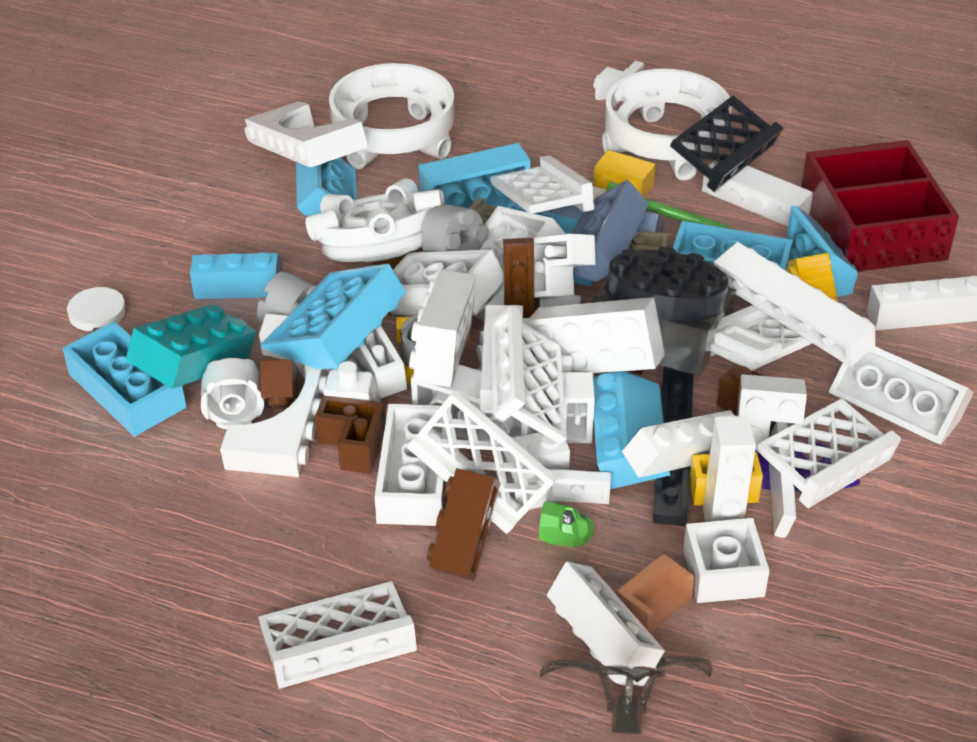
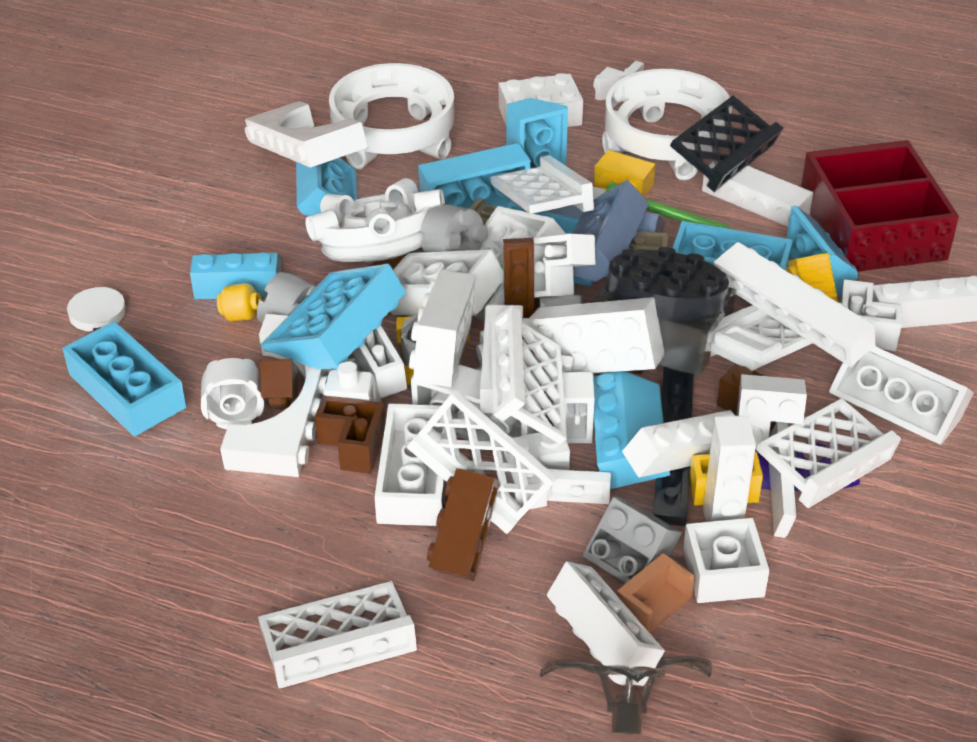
teal brick [125,305,257,389] -> none
bright green rock [539,501,595,547] -> none
none -> yellow head [217,283,262,322]
none -> white brick [499,73,583,127]
none -> medium azure slope [506,98,568,168]
none -> light grey slope [582,497,683,583]
none -> white brick [840,279,902,351]

